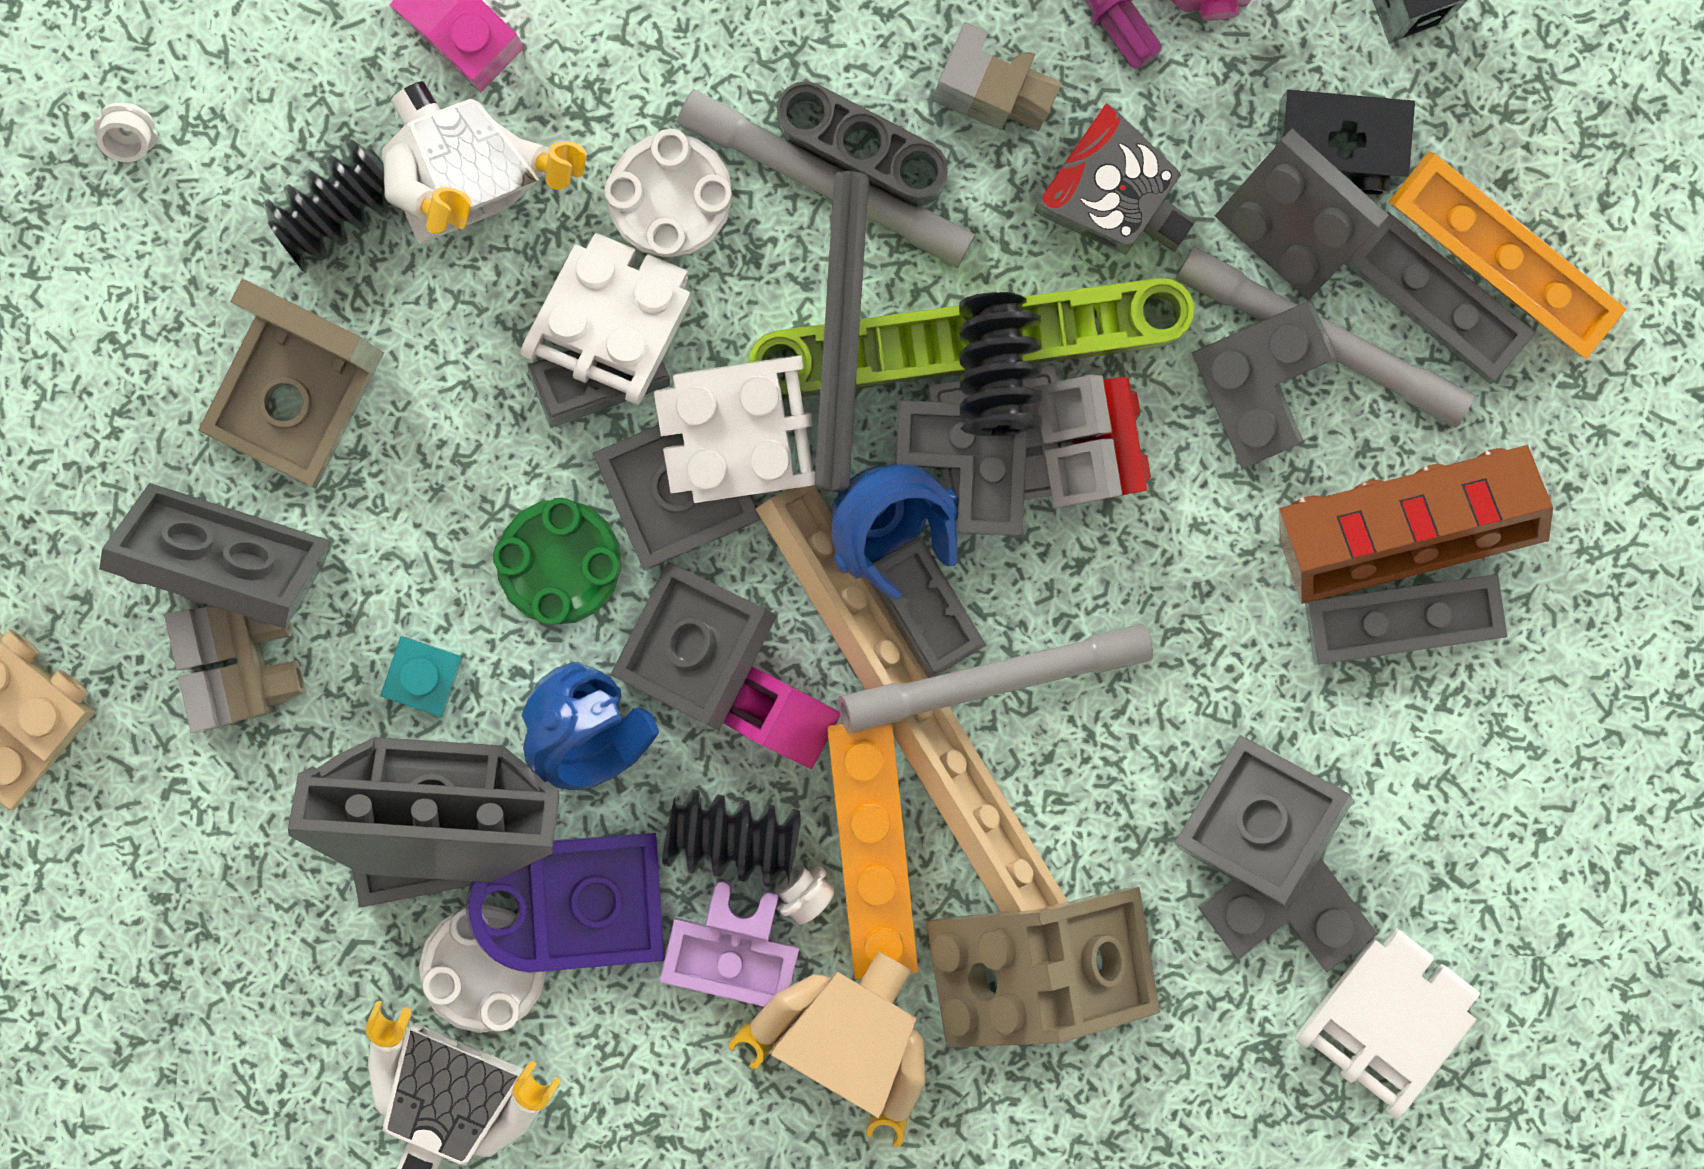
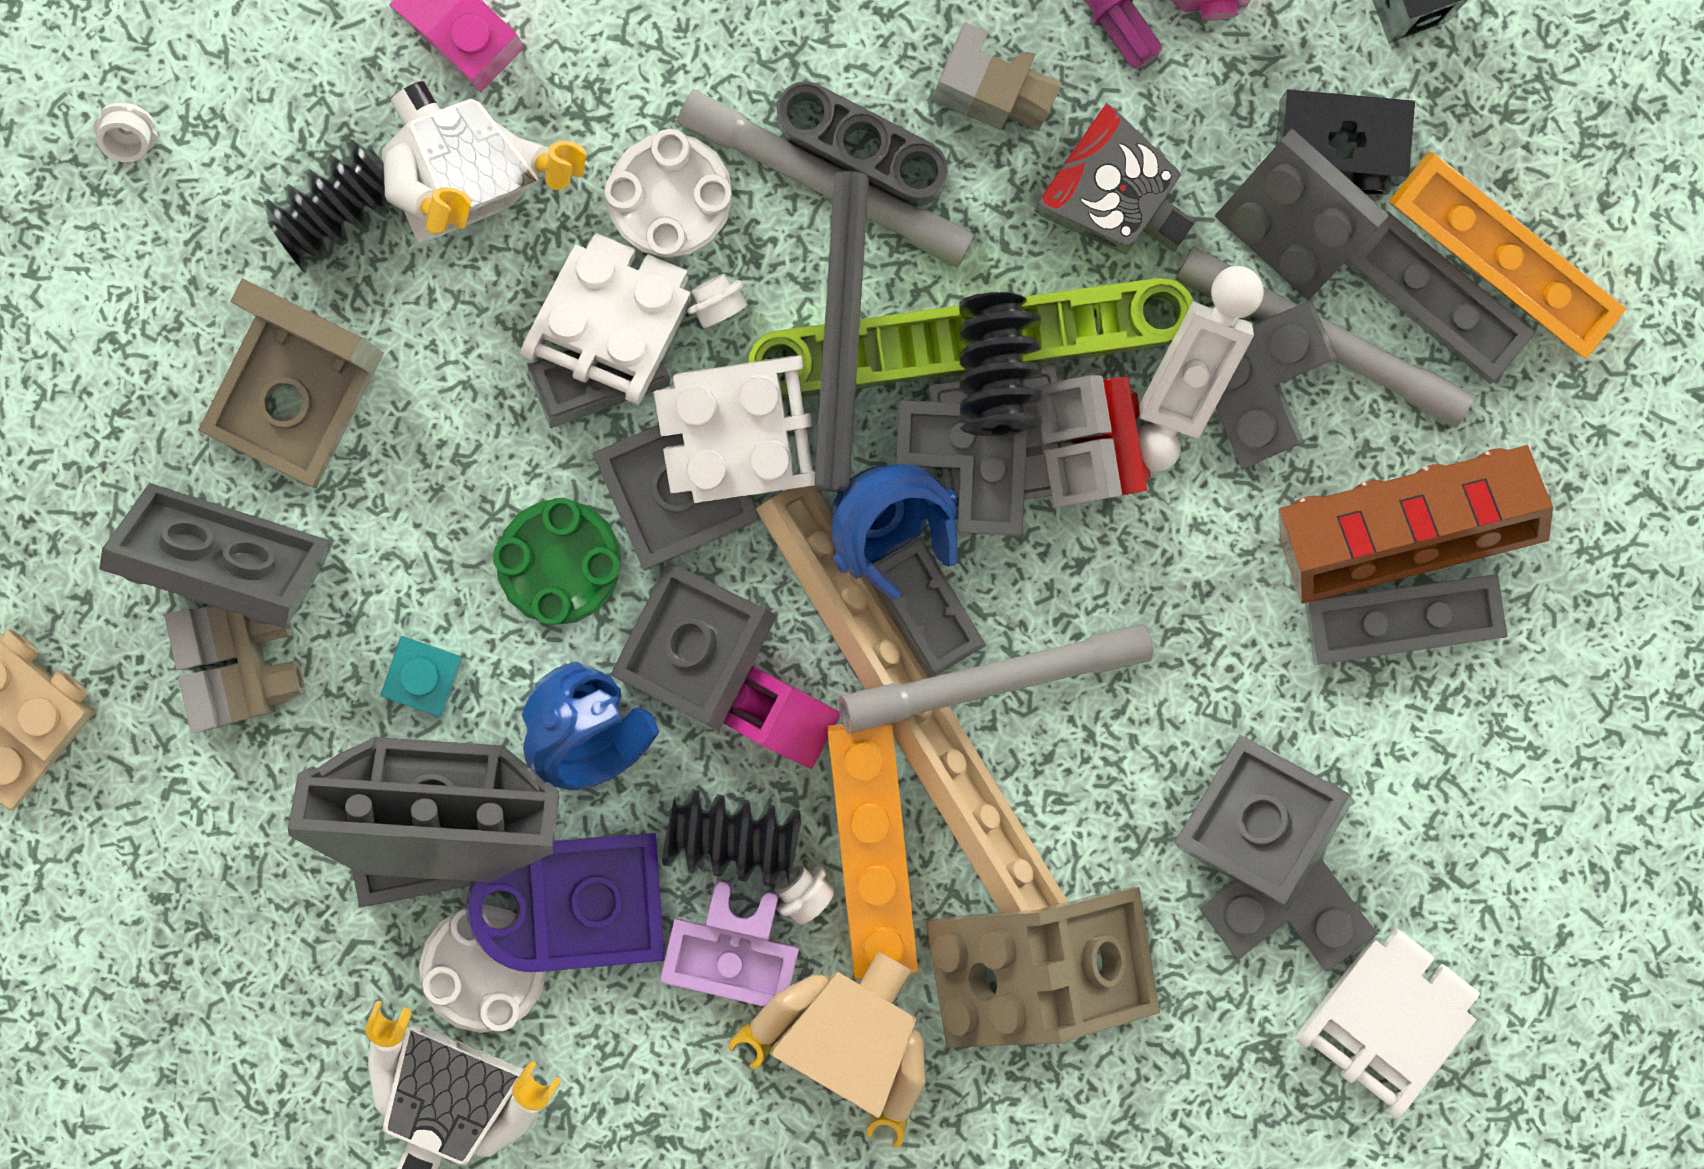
none -> white plate [687,274,748,328]
none -> white plate [1137,266,1264,473]

